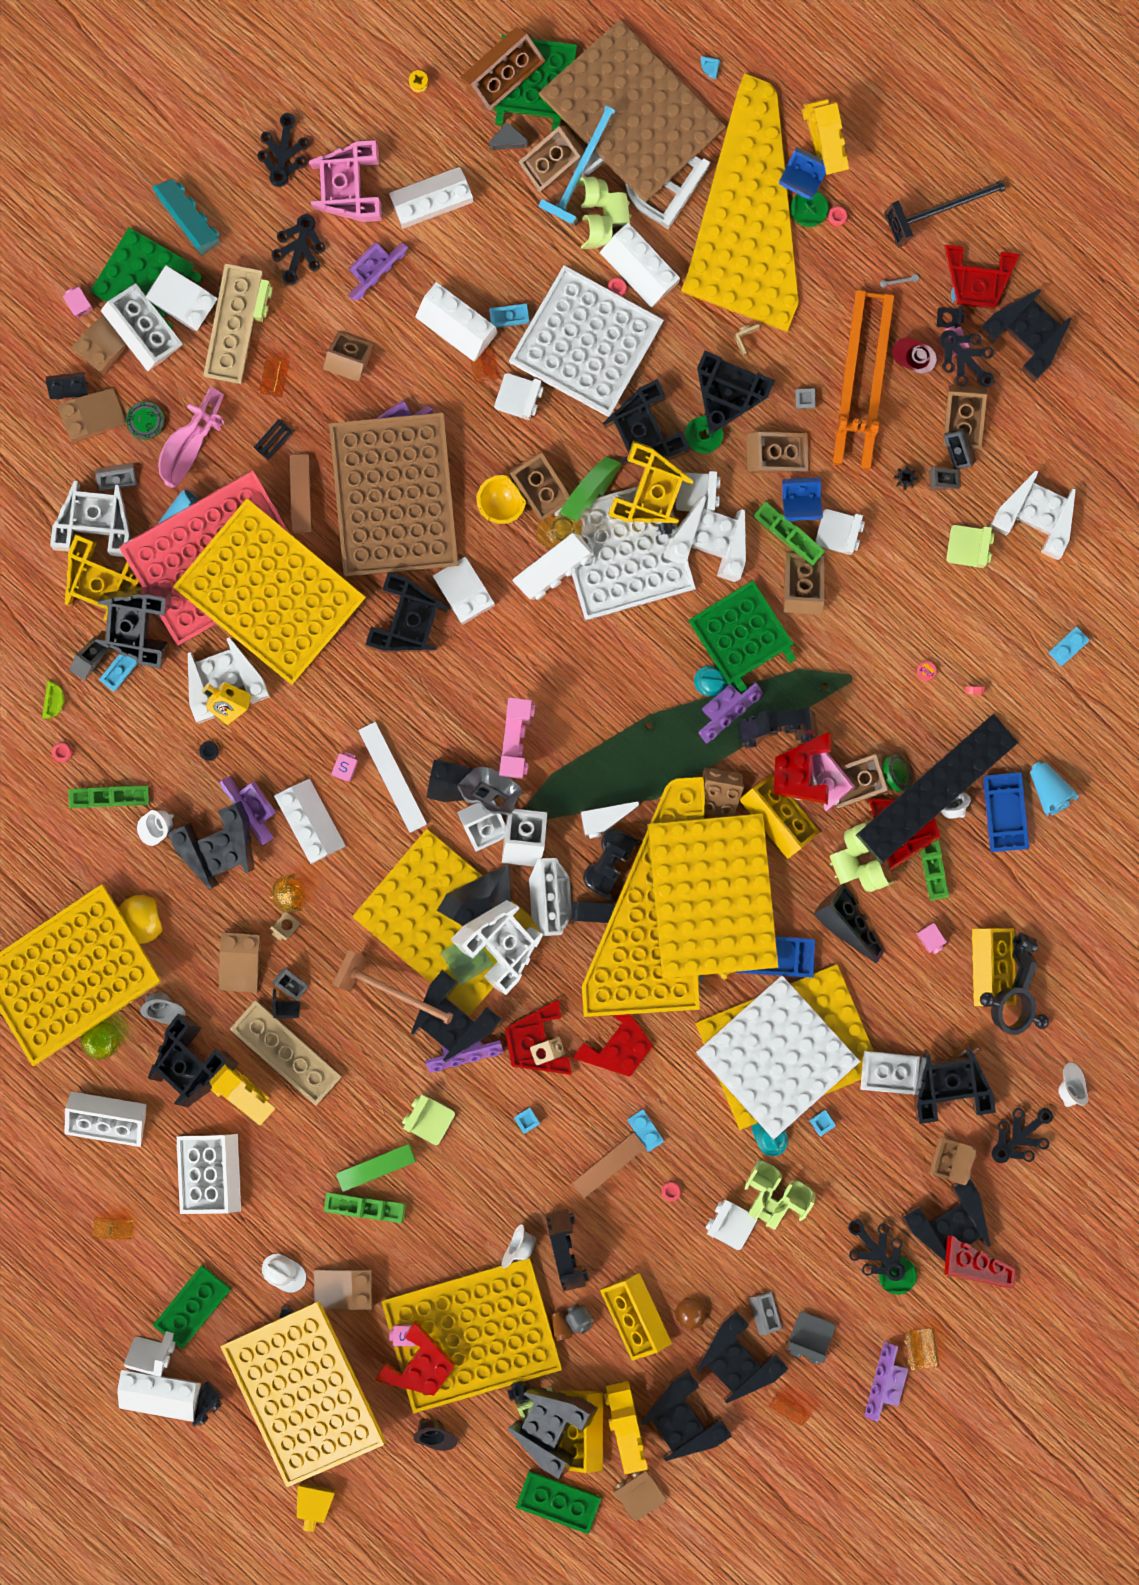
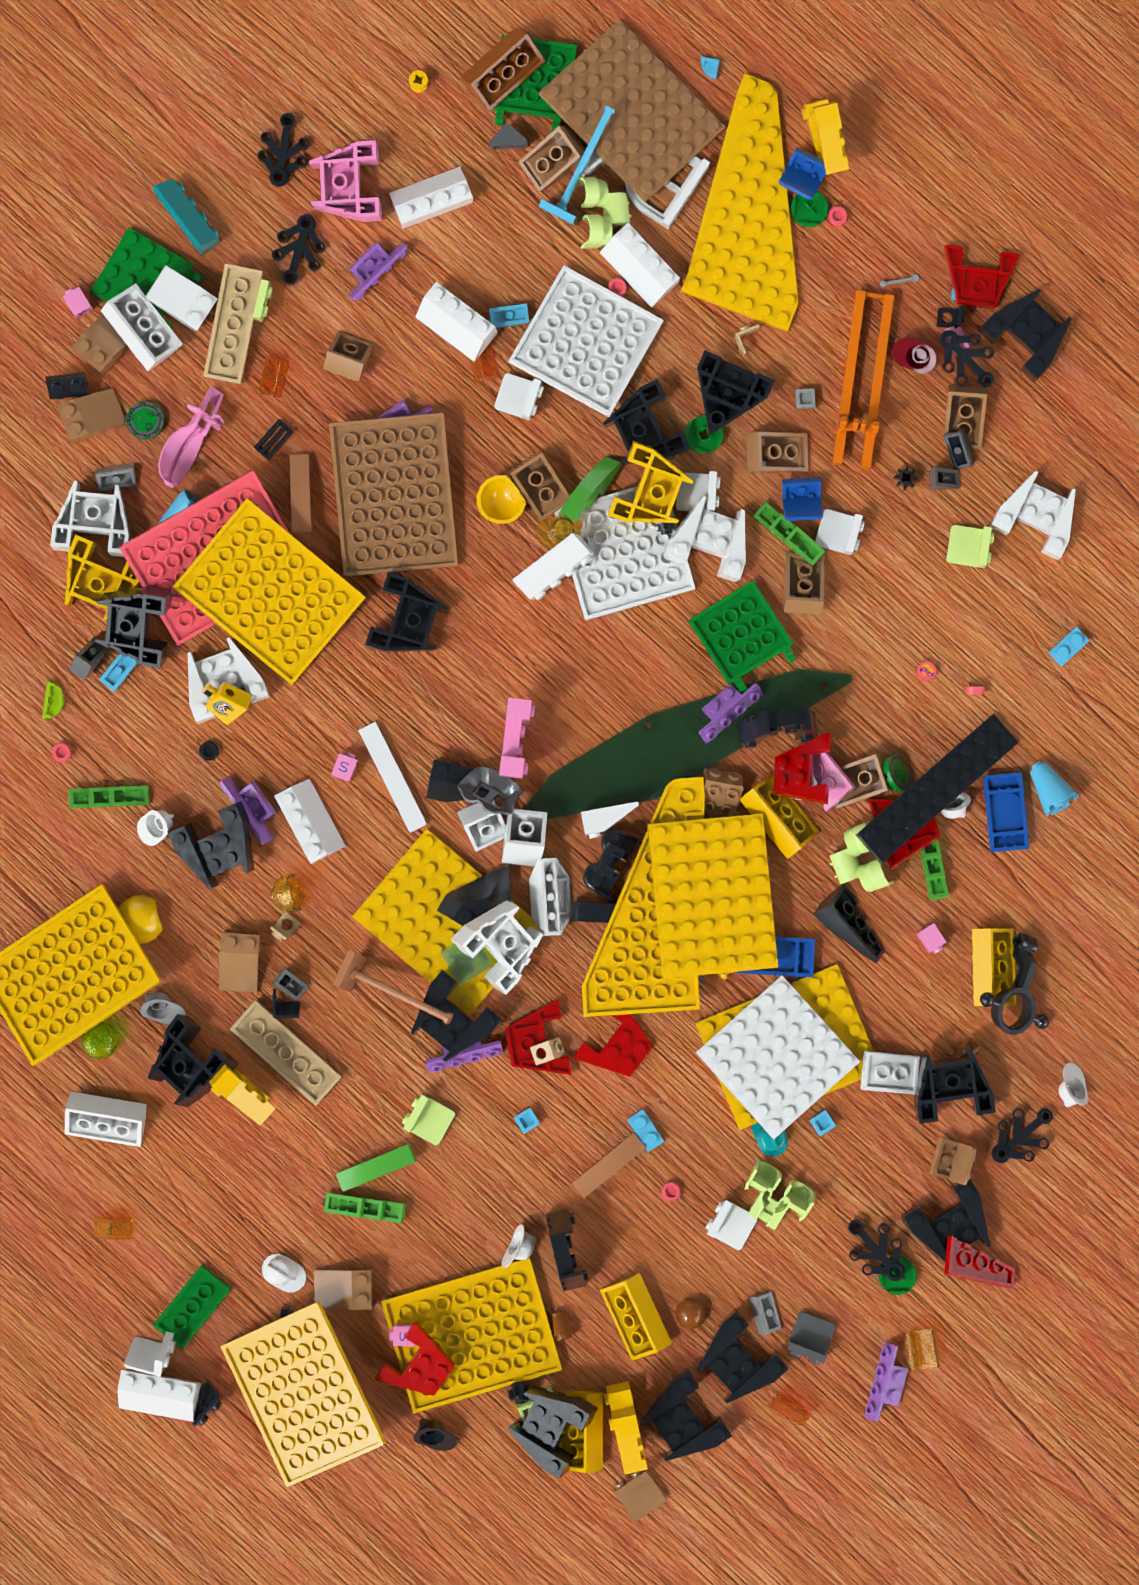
white slope [177,1134,241,1214] -> none
yellow torso [297,1483,336,1532] -> none
white slope [433,557,495,625] -> none
green tile [516,1470,602,1534] -> none
dark grey head [565,1304,594,1334] -> none
teal piece [694,666,738,697] -> none
black tile [884,180,1005,248] -> none

